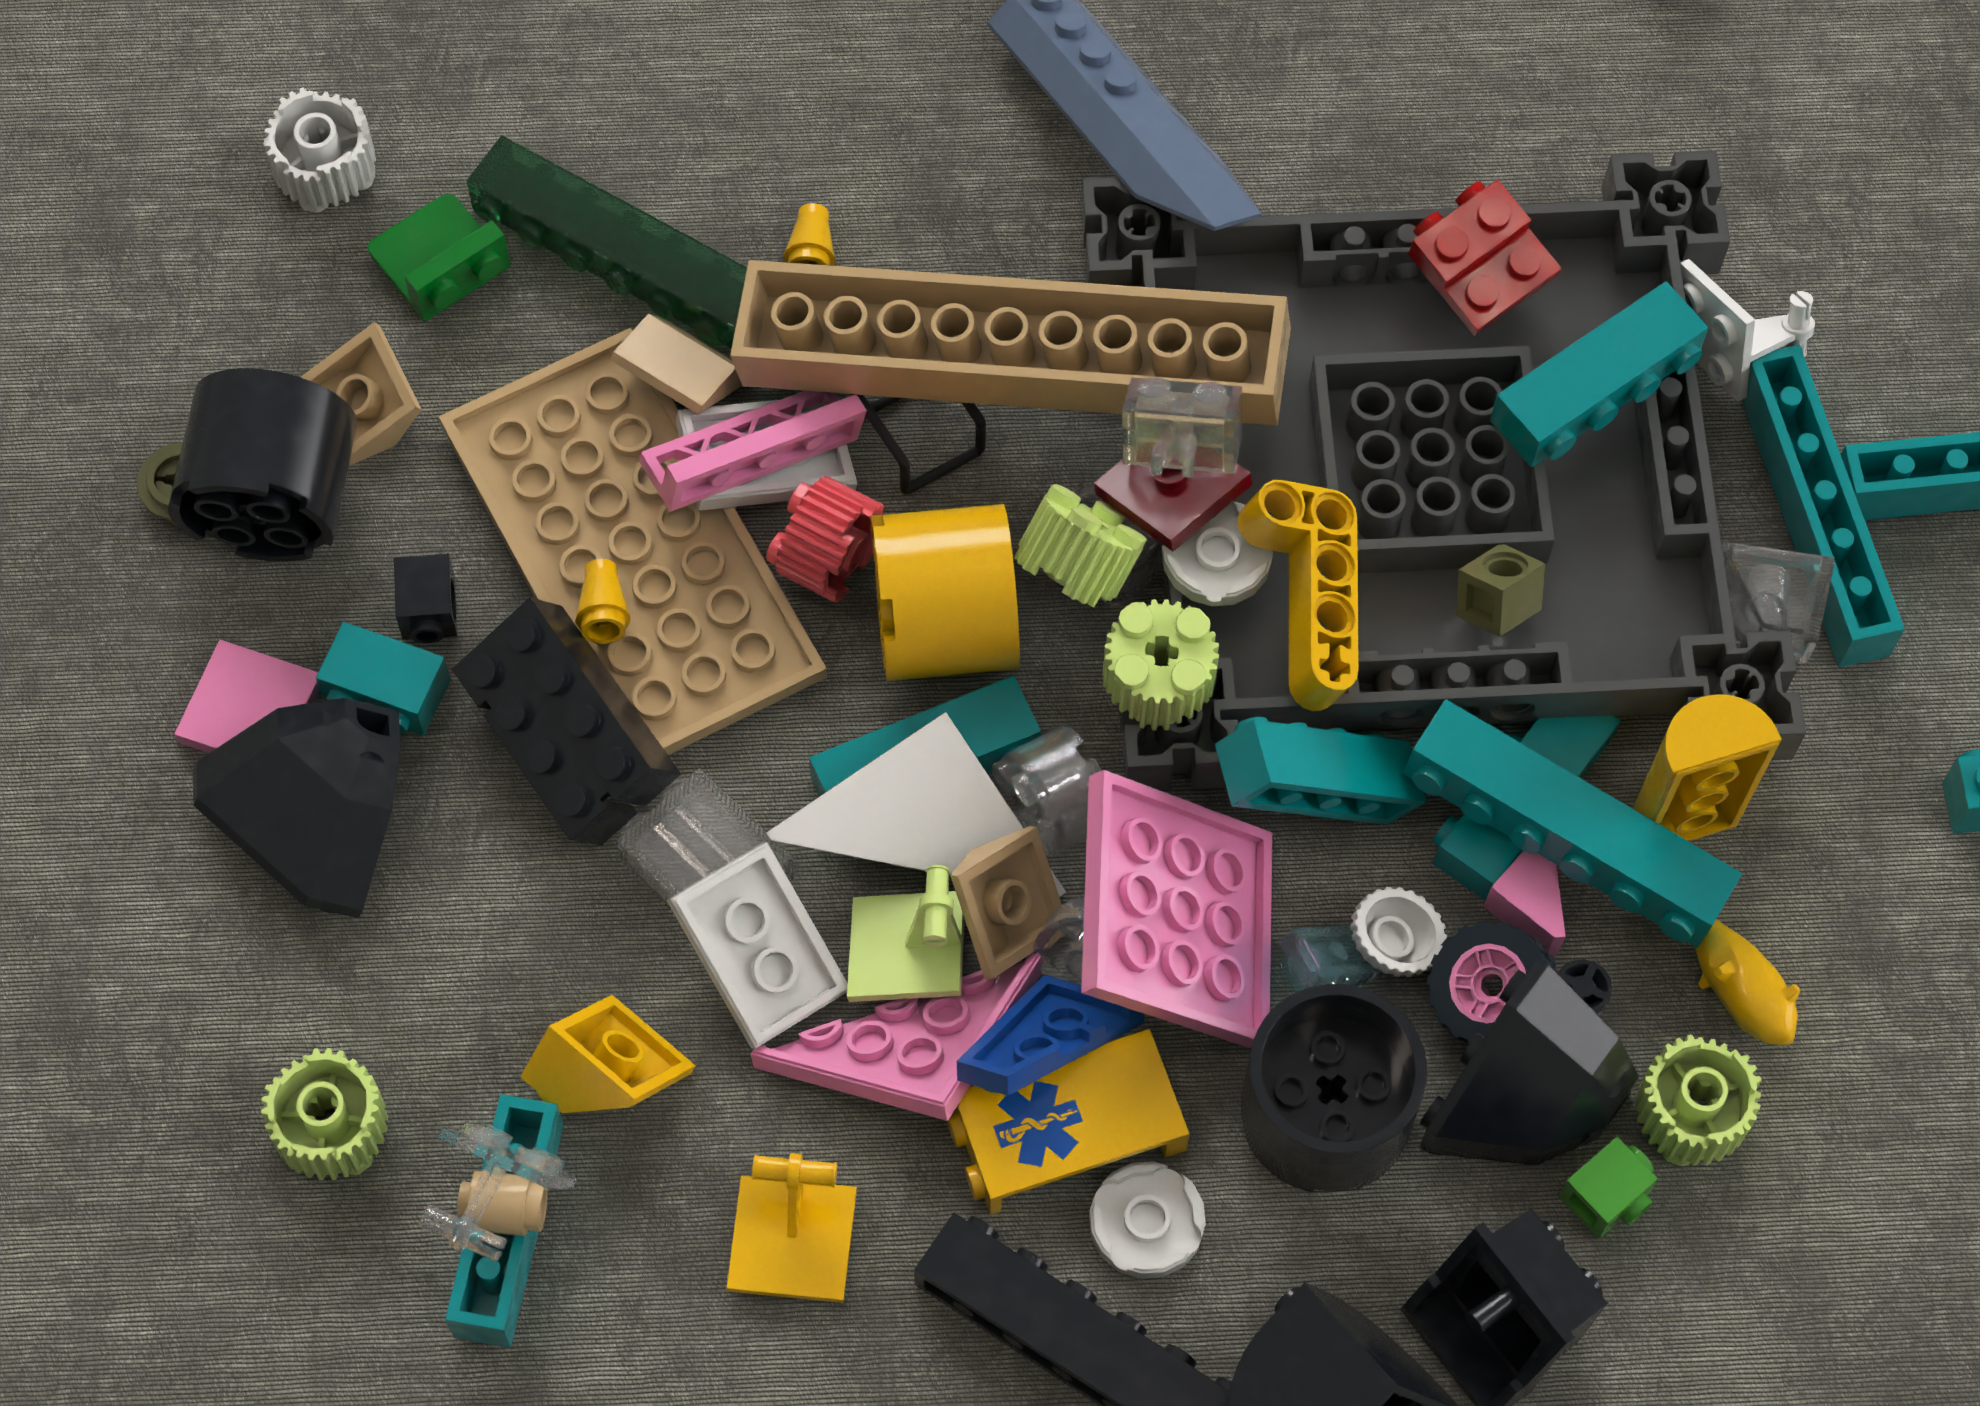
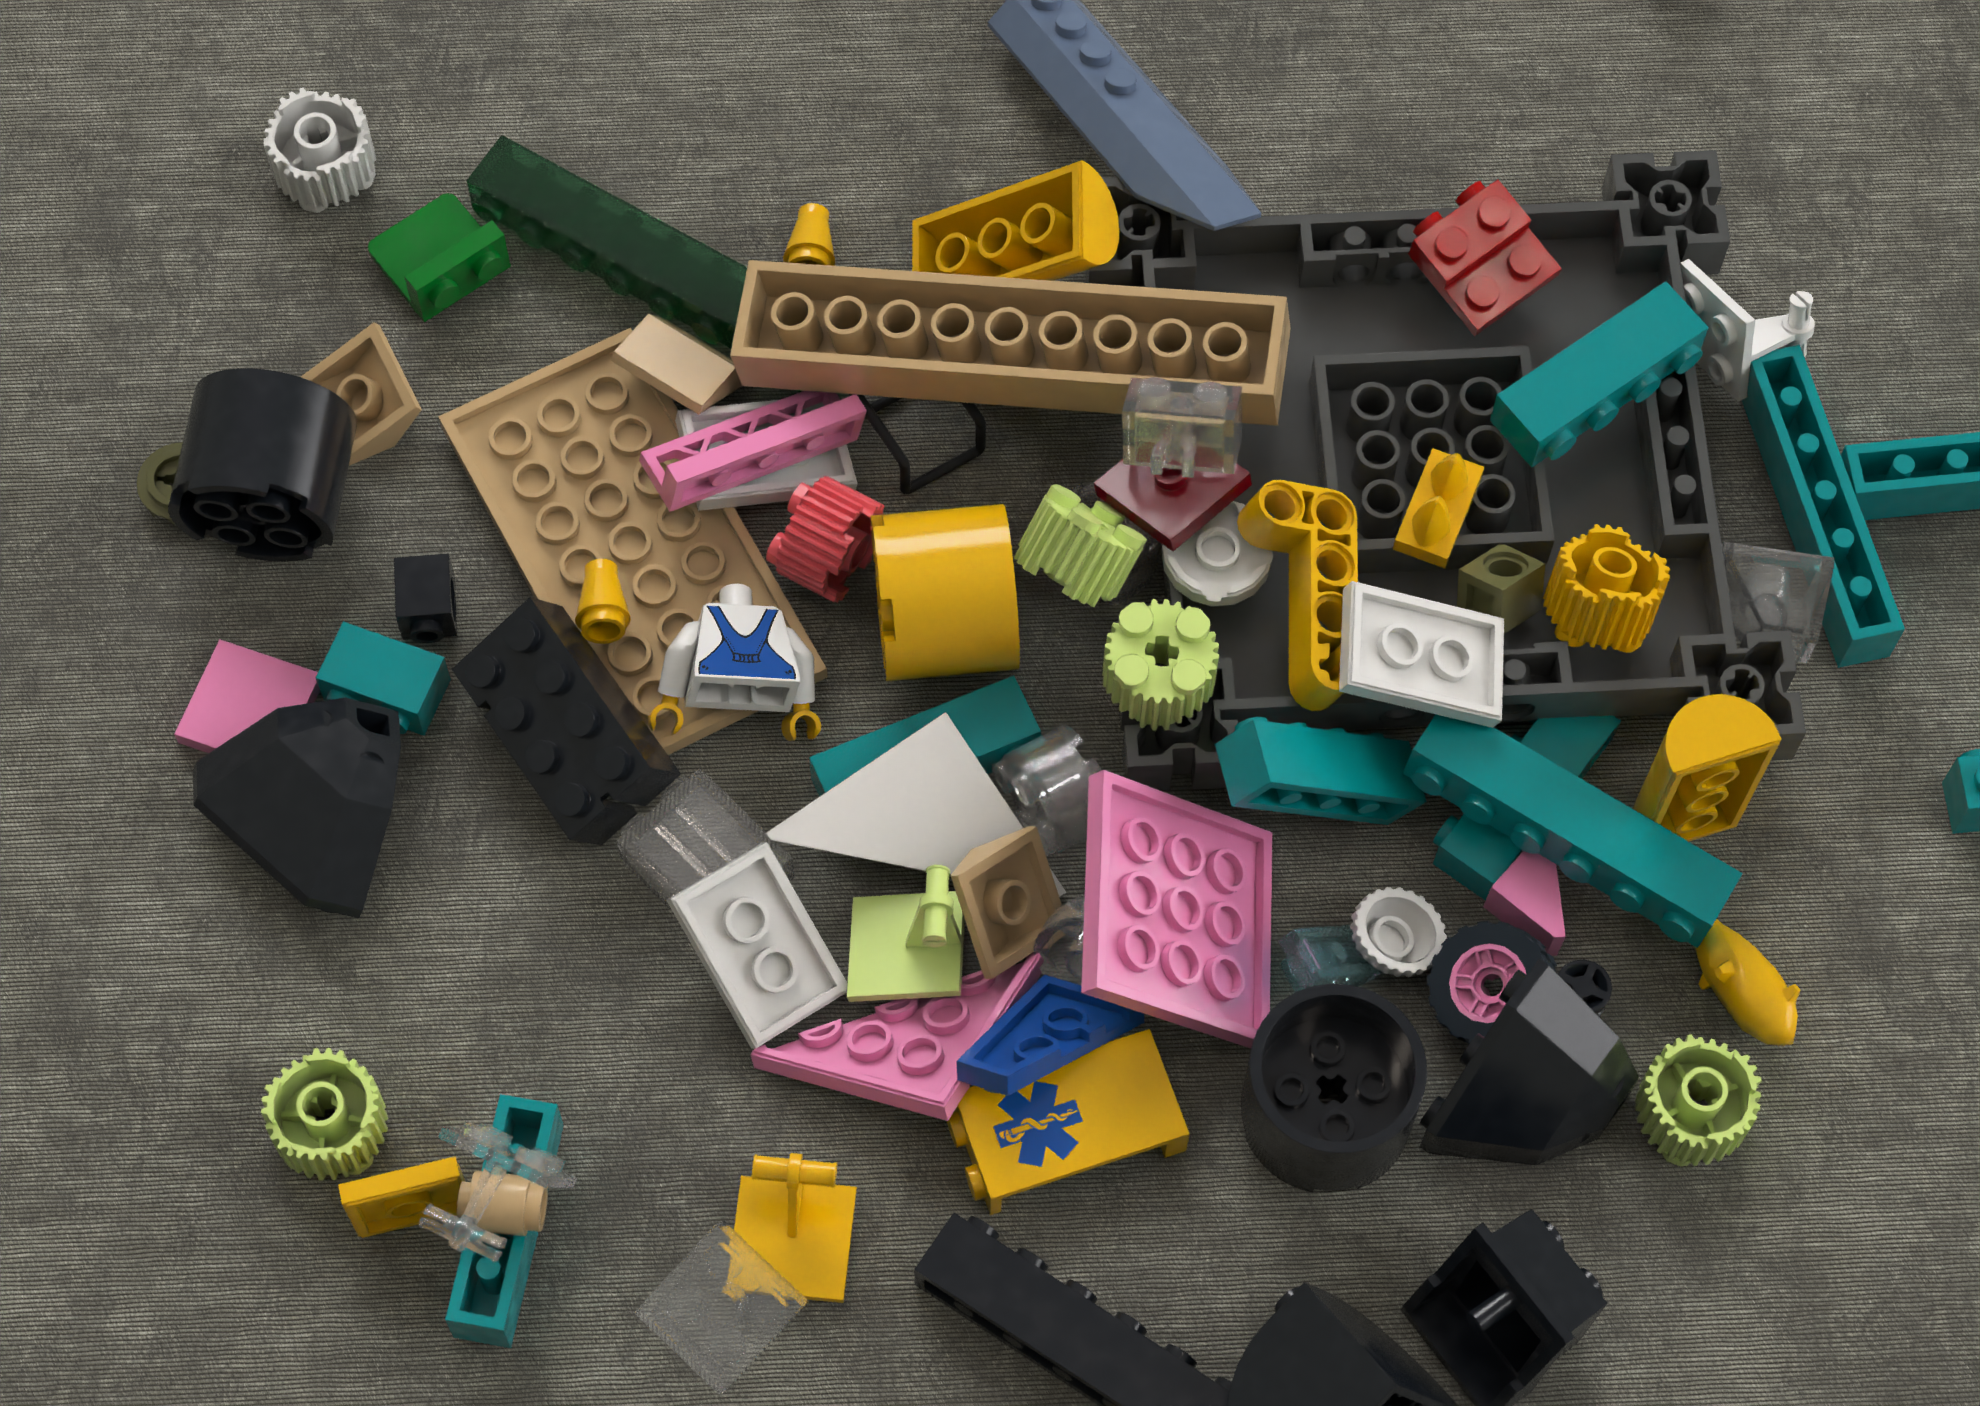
yellow slope [520,995,696,1113] -> none
white tile [1089,1161,1206,1279] -> none
bright green brick [1559,1136,1658,1239] -> none
none -> yellow tile [338,1156,466,1238]
none -> clear brick [634,1220,809,1396]
none -> white torso [648,584,821,741]
none -> yellow brick [912,160,1119,281]
none -> white tile [1339,581,1504,728]
none -> yellow tile [1393,448,1484,569]
none -> yellow brick [1543,524,1670,653]

